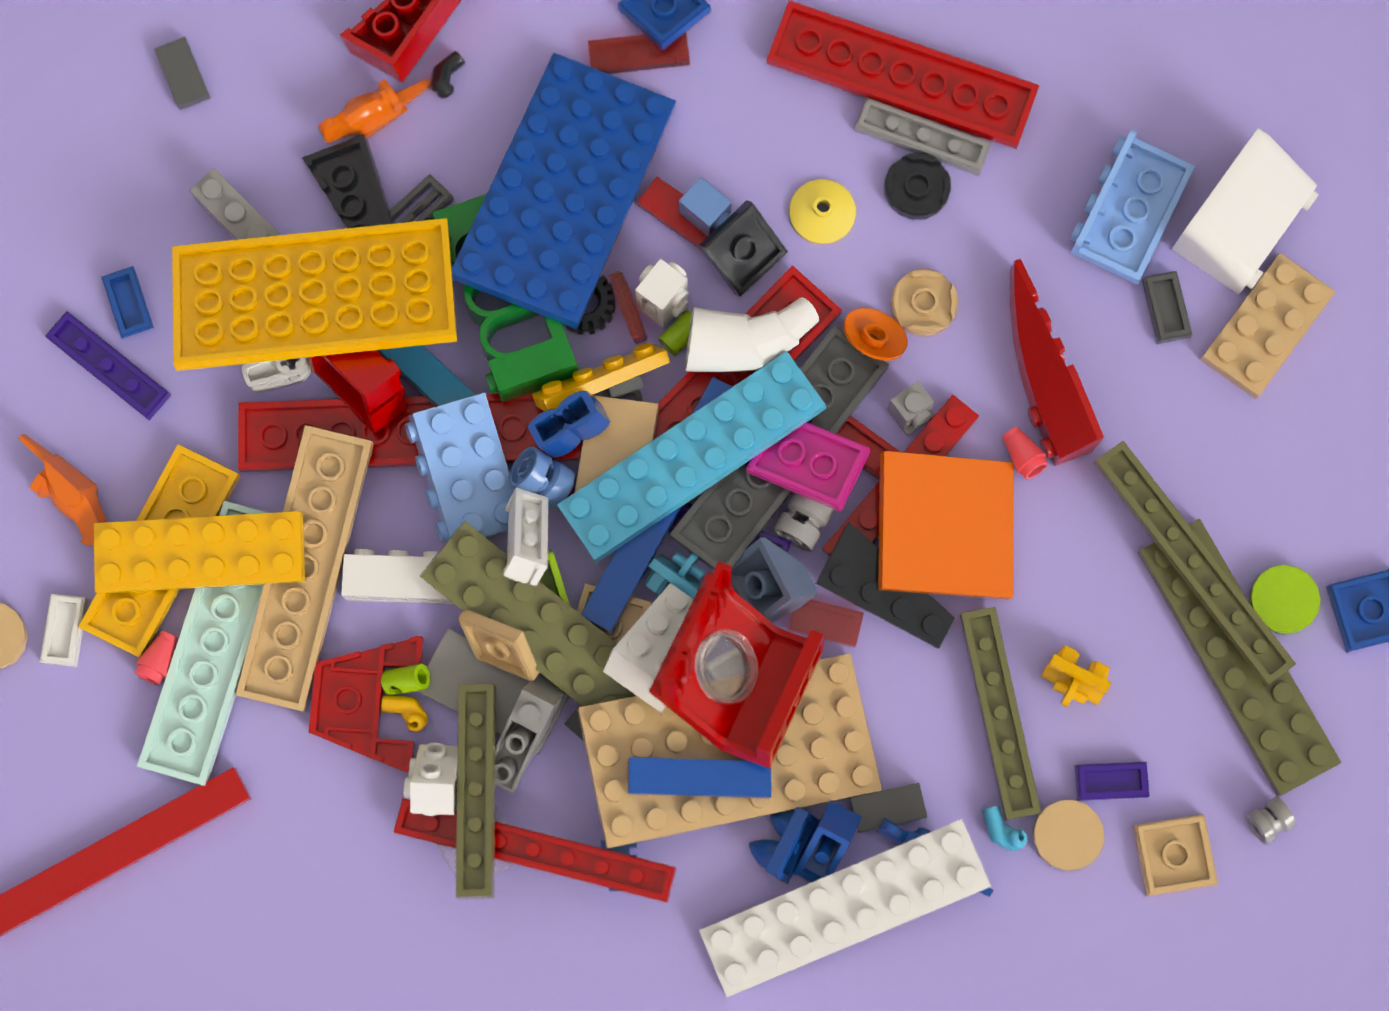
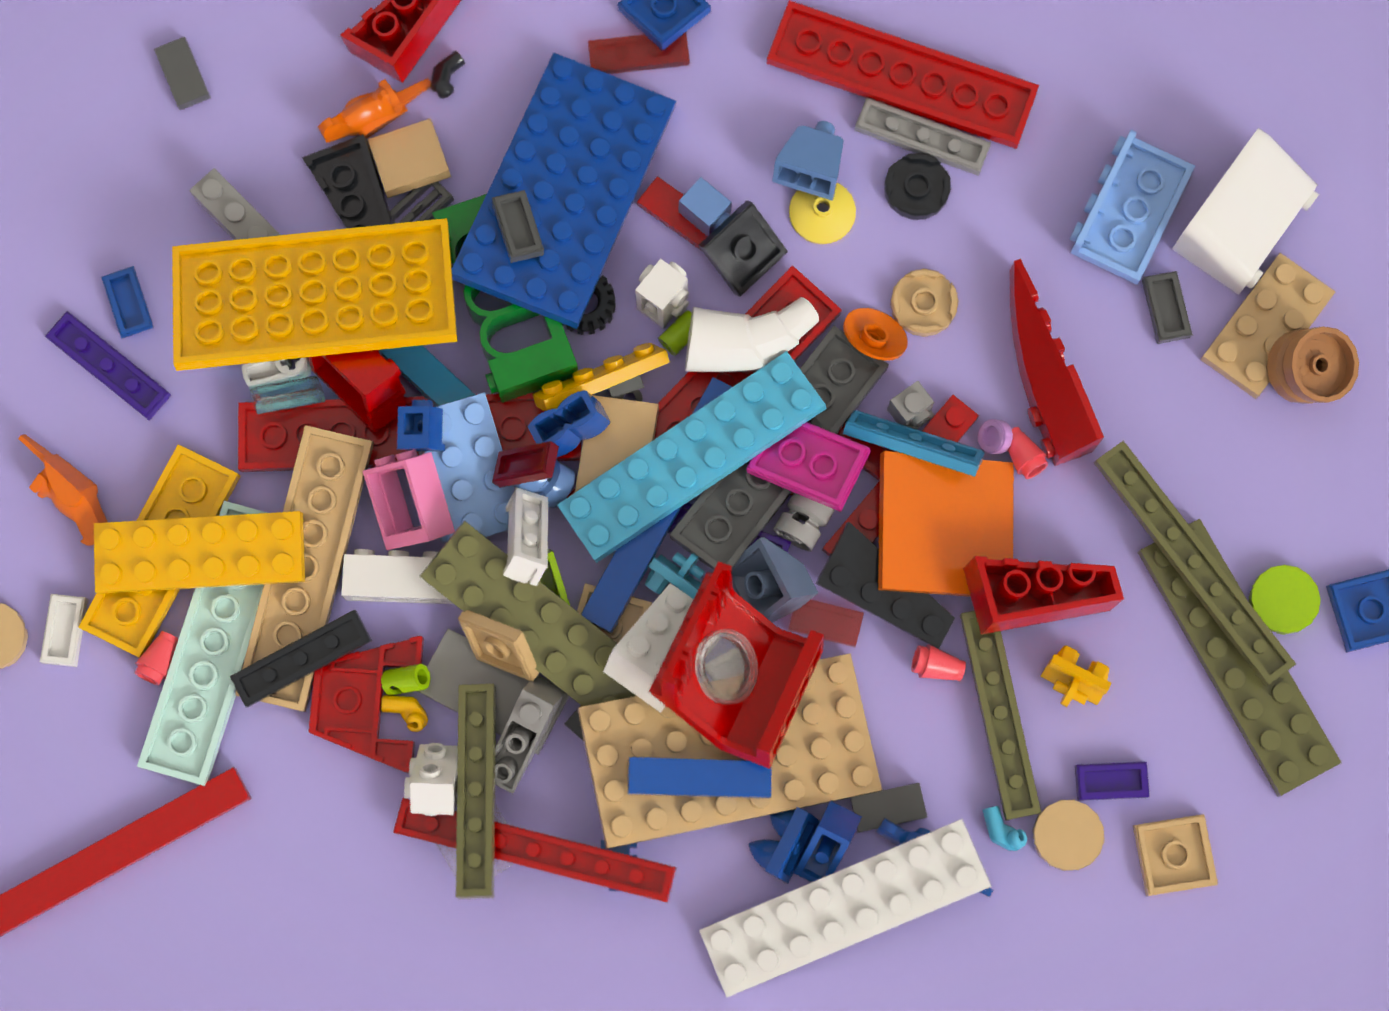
clear red tile [609,271,648,344] -> none
light grey wheel [1246,796,1296,845] -> none
none -> black tile [230,610,372,708]
none -> clear light blue tile [249,376,325,414]
none -> bright pink window [363,449,455,550]
none -> tan tile [368,118,451,198]
none -> blue brick [397,400,445,452]
none -> dark grey tile [492,190,544,263]
none -> dark red tile [492,441,559,488]
none -> medium blue torso [772,121,844,201]
none -> dark azure tile [843,410,985,477]
none -> coral cone [911,644,966,681]
none -> red wedge [963,556,1124,634]
none -> lavender tile [978,419,1013,454]
none -> medium nougat wheel [1267,327,1359,404]

